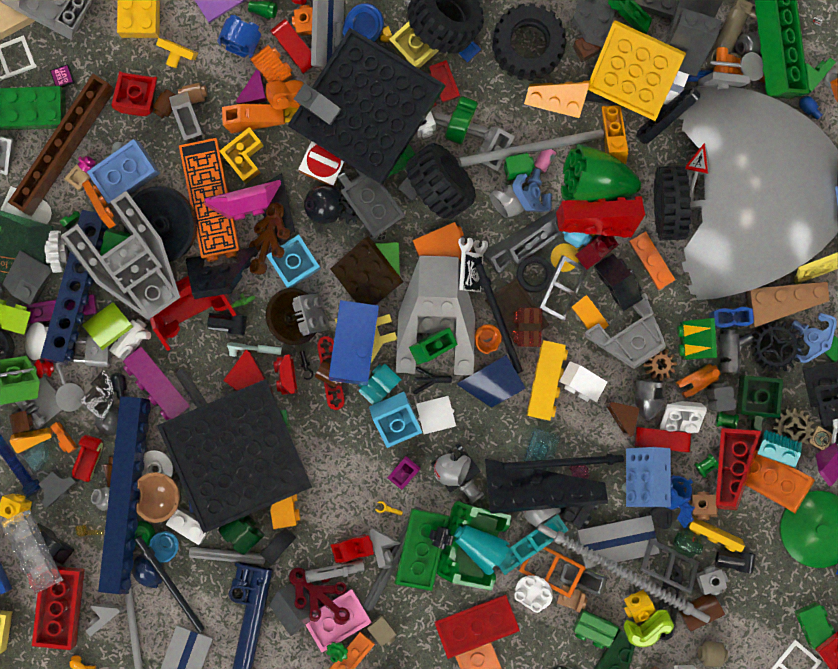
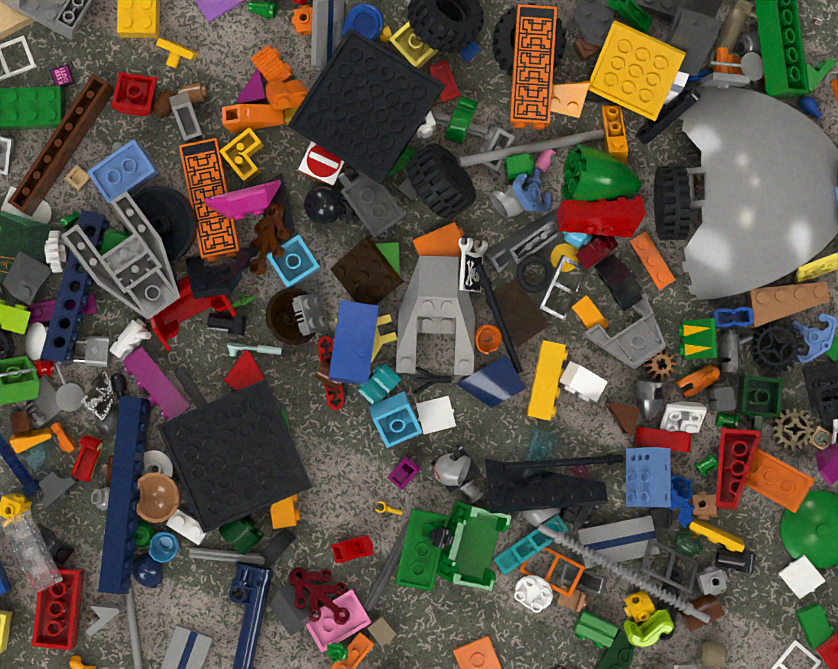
clear yellow hand [76,524,104,536] -> none
dark pink plate [78,156,96,173] -> none
orange plate [82,180,116,229] -> none
lime slope [82,302,133,350] -> none
black bar [134,535,205,633] -> none
blue brick [217,15,261,58] -> none
red beam [270,19,313,74] -> none
red slope [273,354,298,395] -> none
dark grey slope [294,83,342,125] -> none
black hand [300,351,314,380] -> none
light grey pin [305,559,364,583] -> none
light grey slope [369,529,401,569] -> none
green brick [409,327,458,365] -> none
red tile [434,594,520,659] -> none
teal cone [454,525,509,575] -> none
brick [513,308,542,347] -> none
piece [685,143,709,197] -> none
teal brick [757,430,802,468] -> none
none -> brick [509,4,557,130]
none -> white piece [778,555,825,599]

